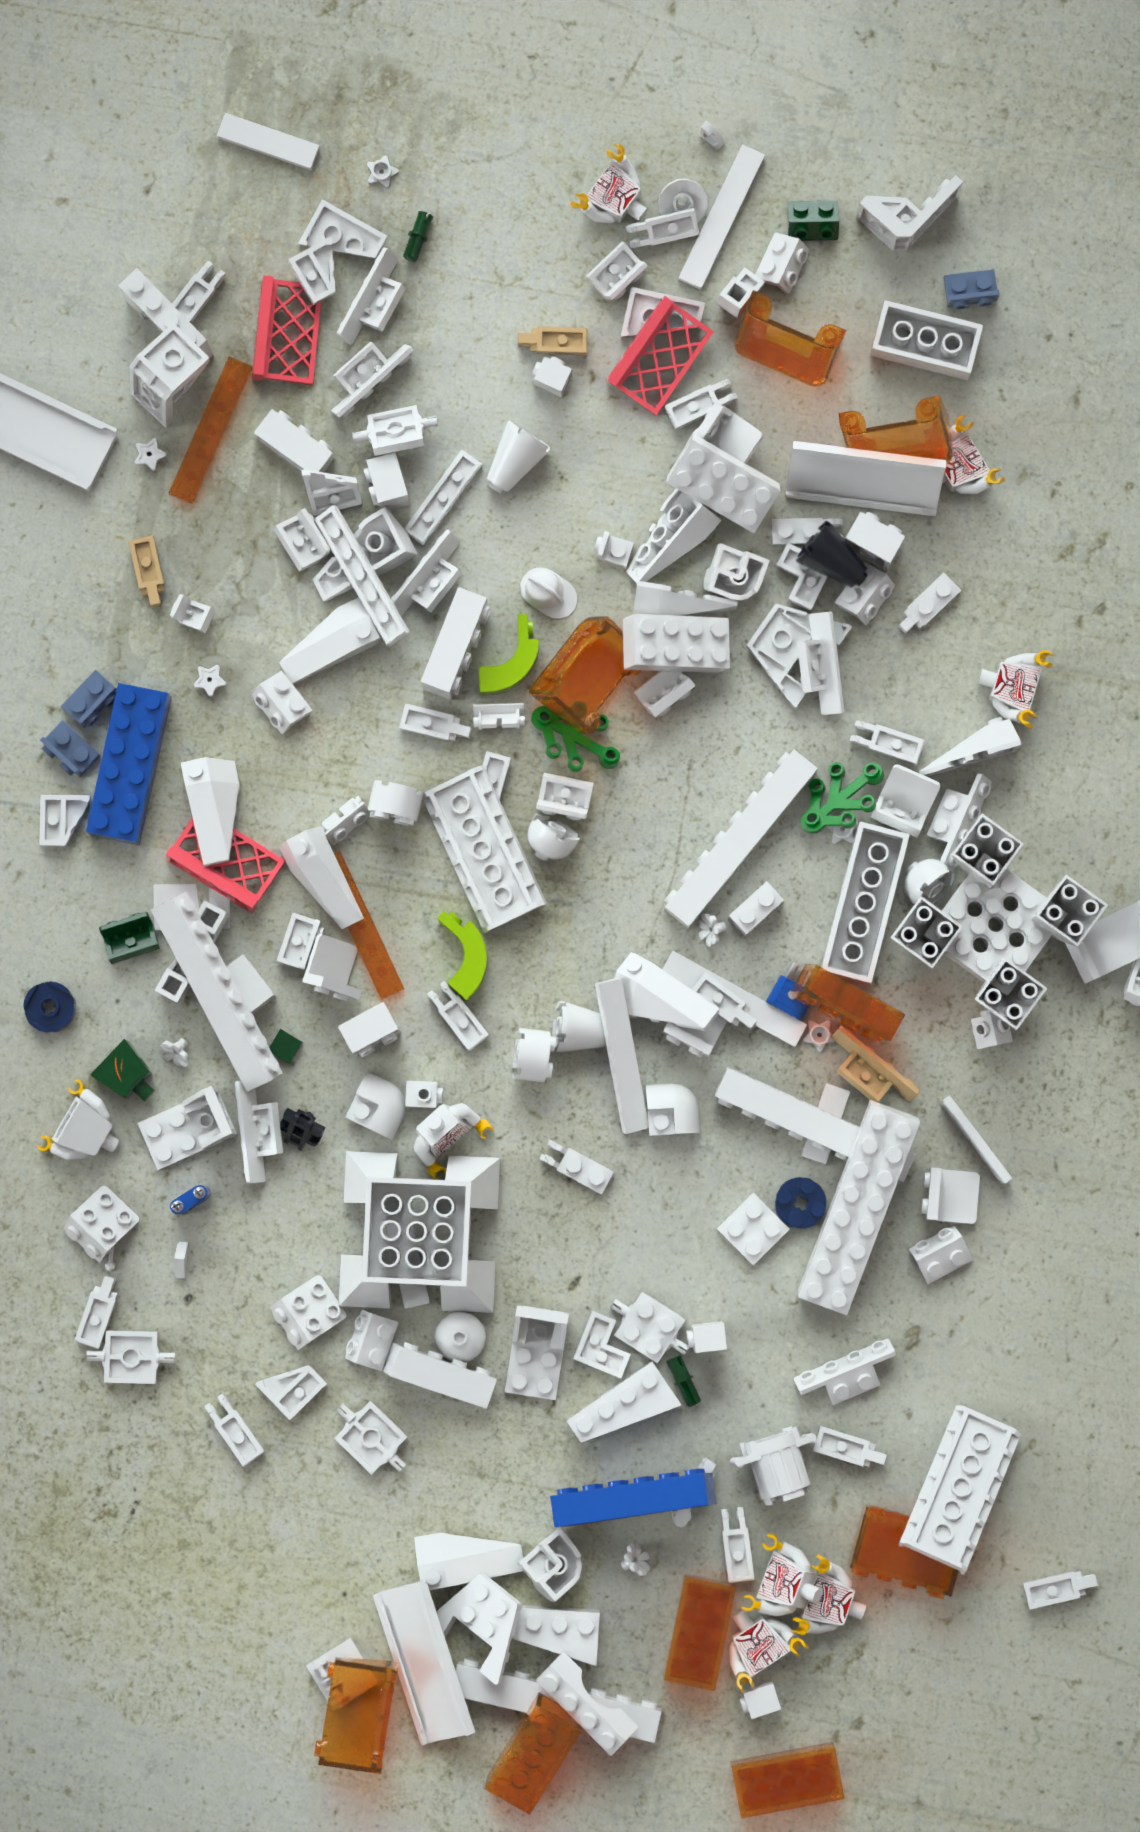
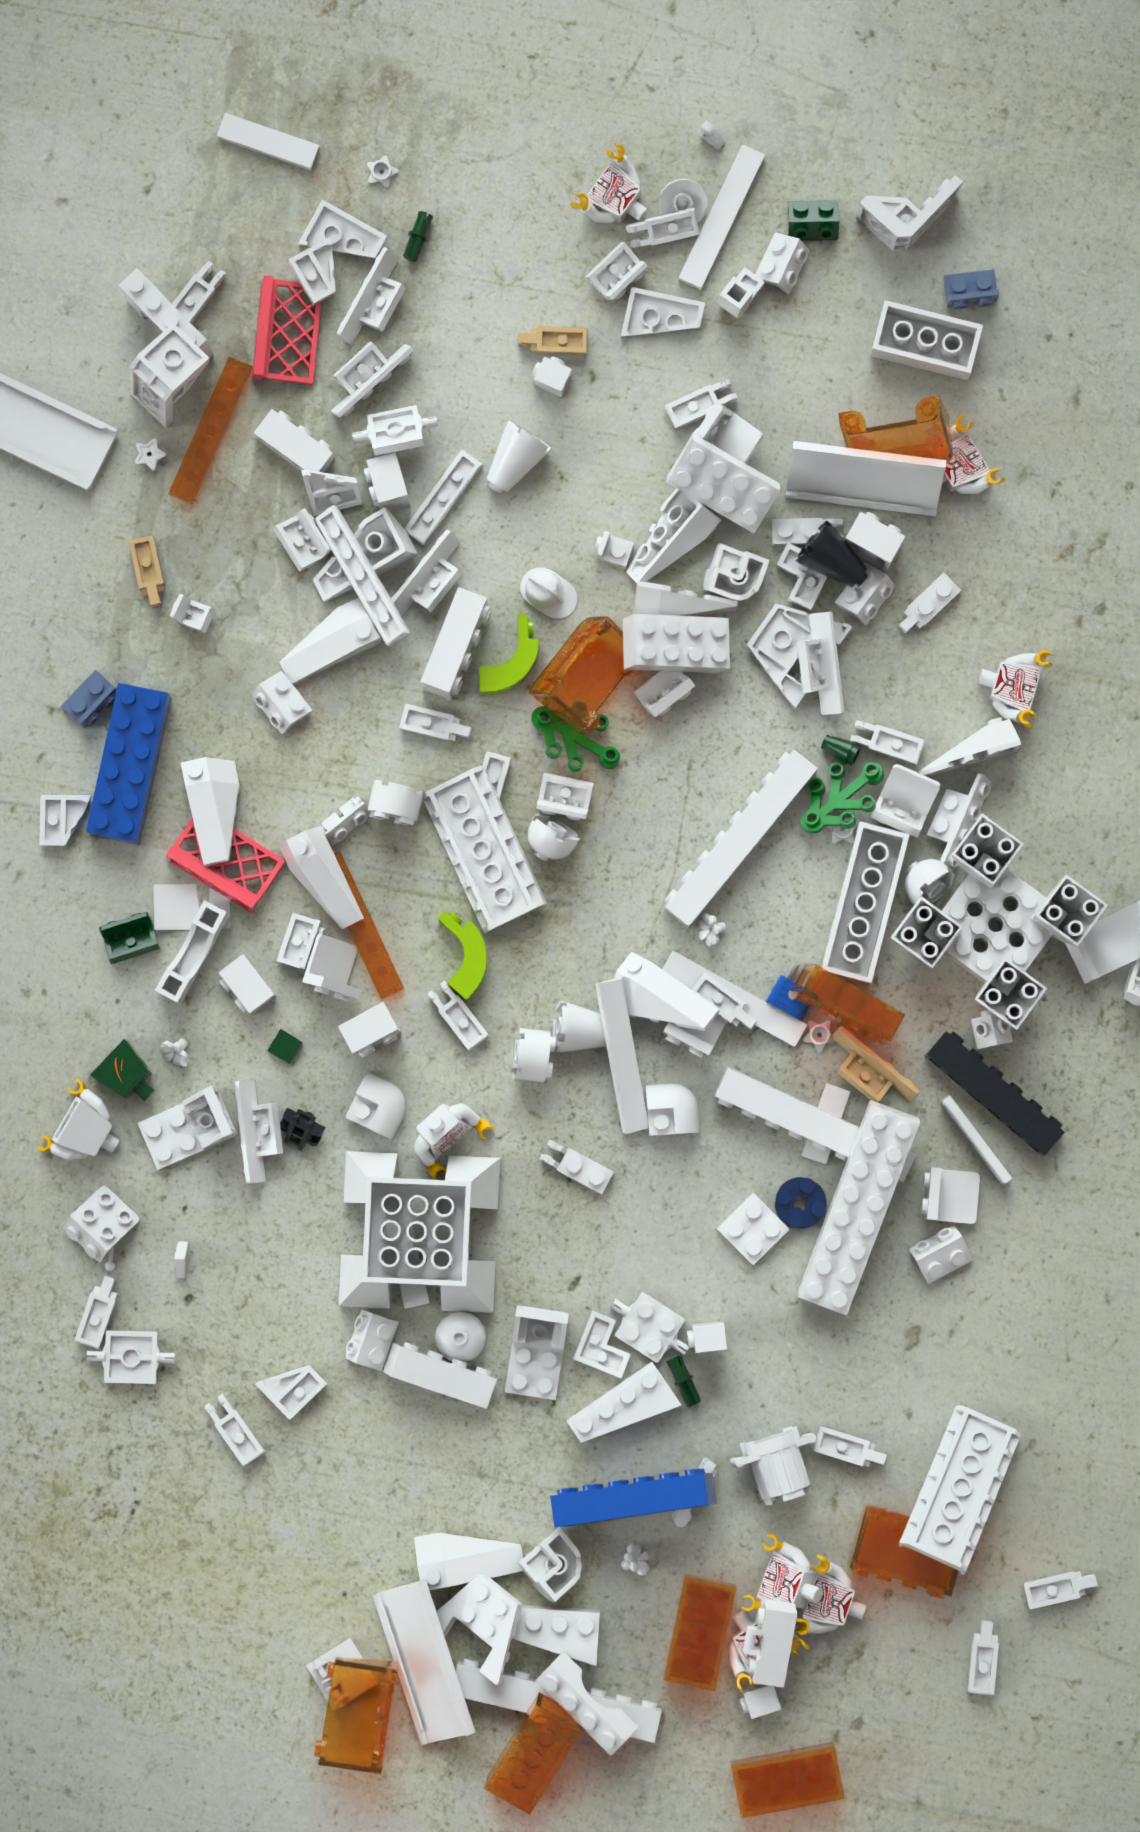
dark blue plate [23,981,76,1033] -> none
sand blue bracket [40,720,101,777] -> none
white brick [151,891,282,1092] -> none
blue piece [170,1185,211,1214] -> none
white plate [193,665,226,697] -> none
white bracket [270,1275,346,1350] -> none
white plate [334,1401,408,1475] -> none
white brick [405,1081,443,1109] -> none
white hinge [473,703,525,730] -> none
coral fence [606,296,714,415] -> none
white hinge [721,1507,755,1583] -> none
white brick [728,881,784,937] -> none
clear orange windscreen [734,290,847,387] -> none
white bracket [794,1339,896,1405] -> none
none -> white piece [743,1600,797,1688]
none -> dark green cone [821,735,861,765]
none -> black brick [924,1031,1065,1156]
none -> white hinge [967,1620,999,1696]

